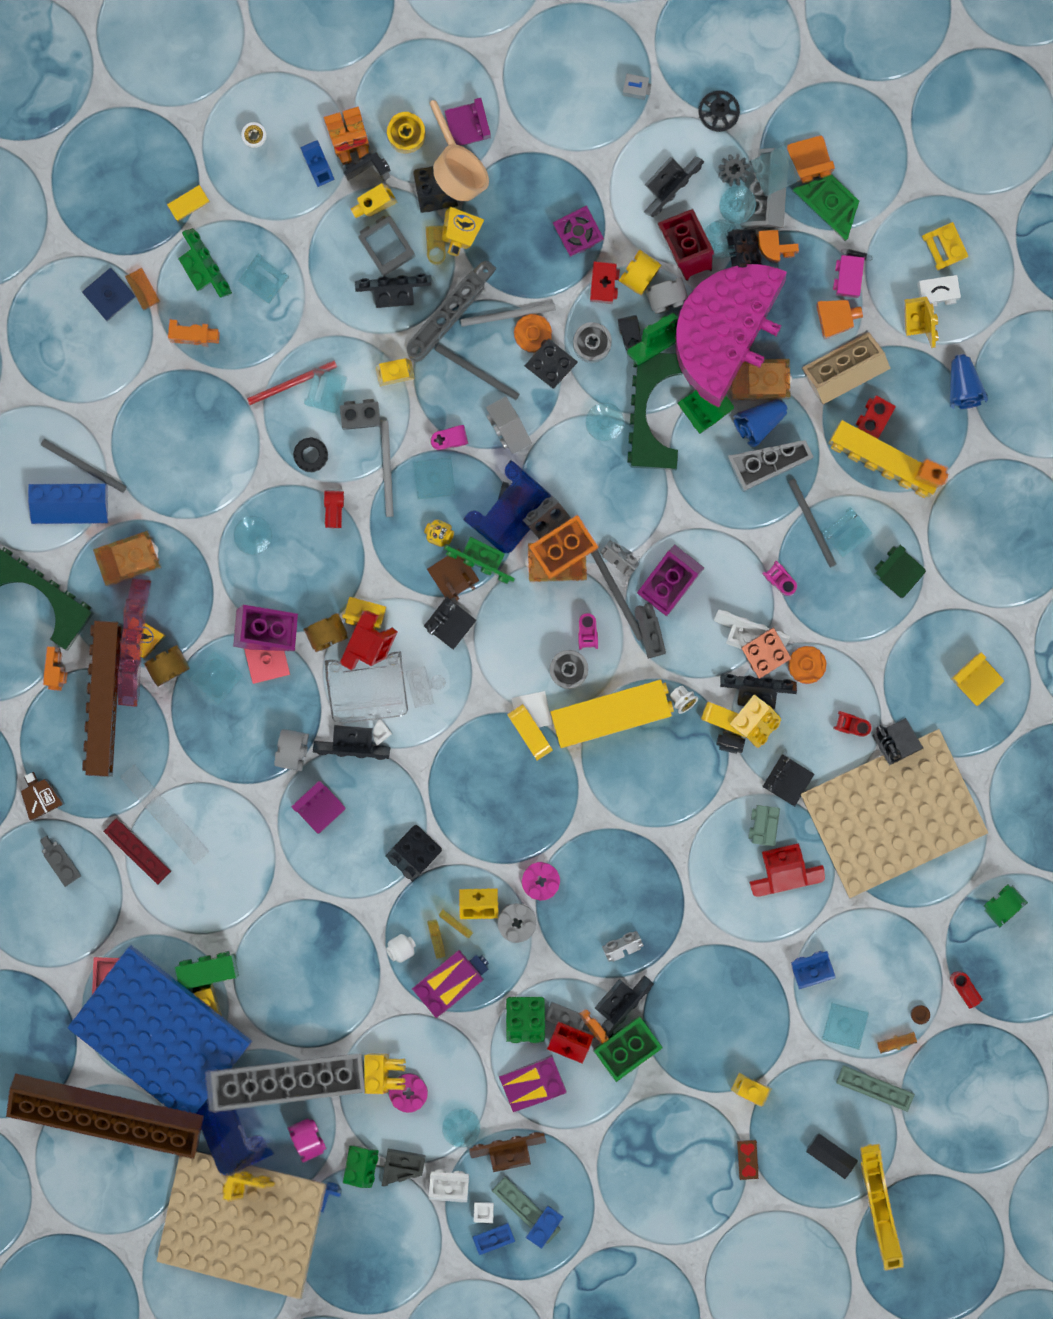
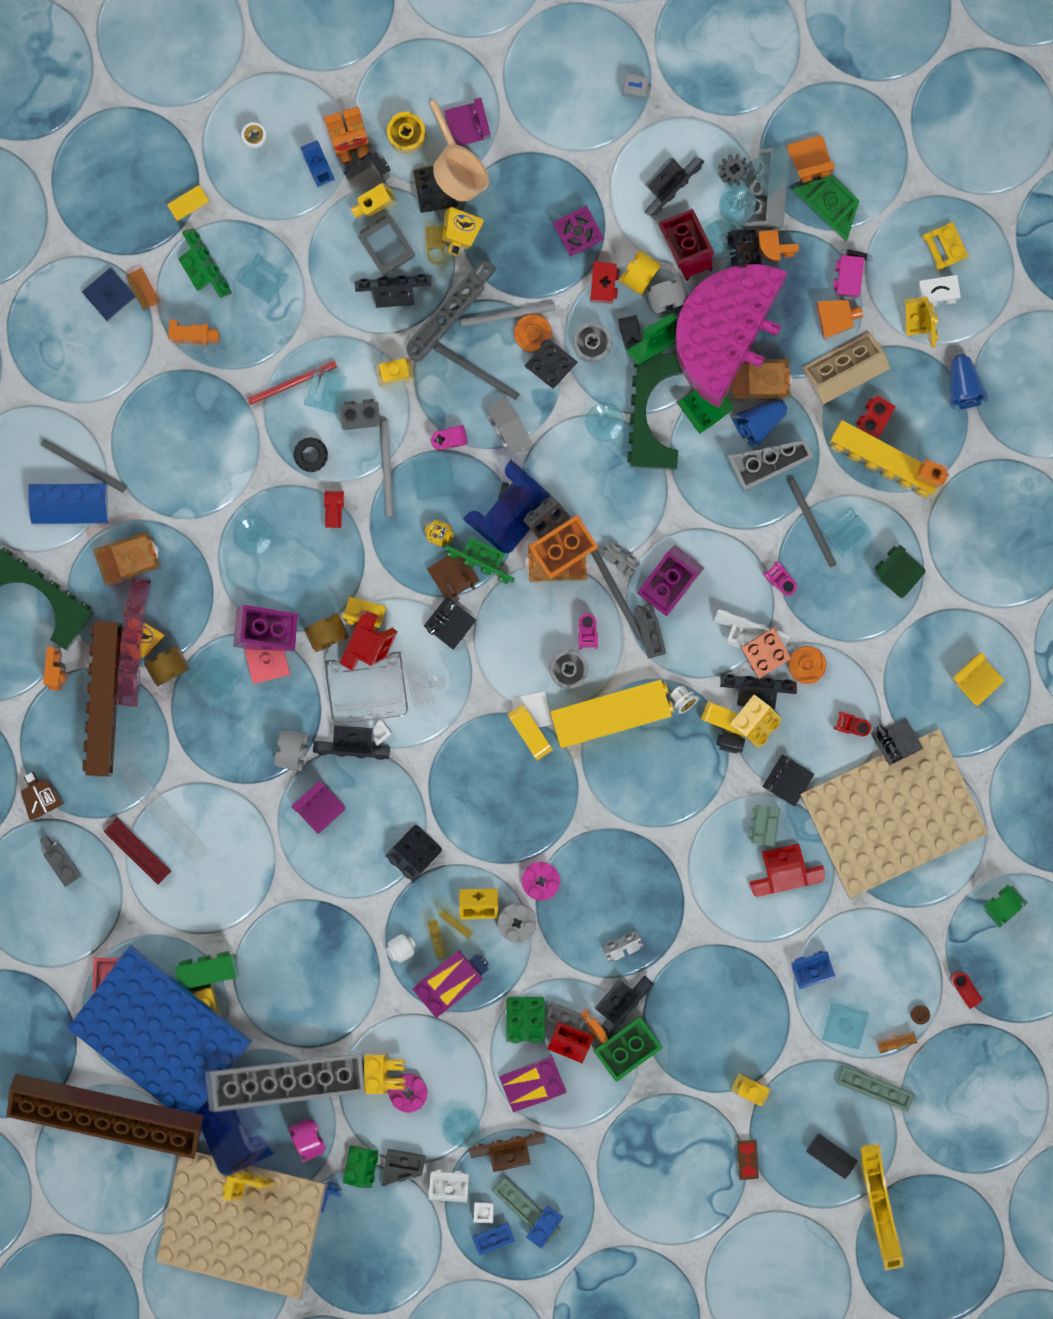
black wheel [699,90,740,132] -> none

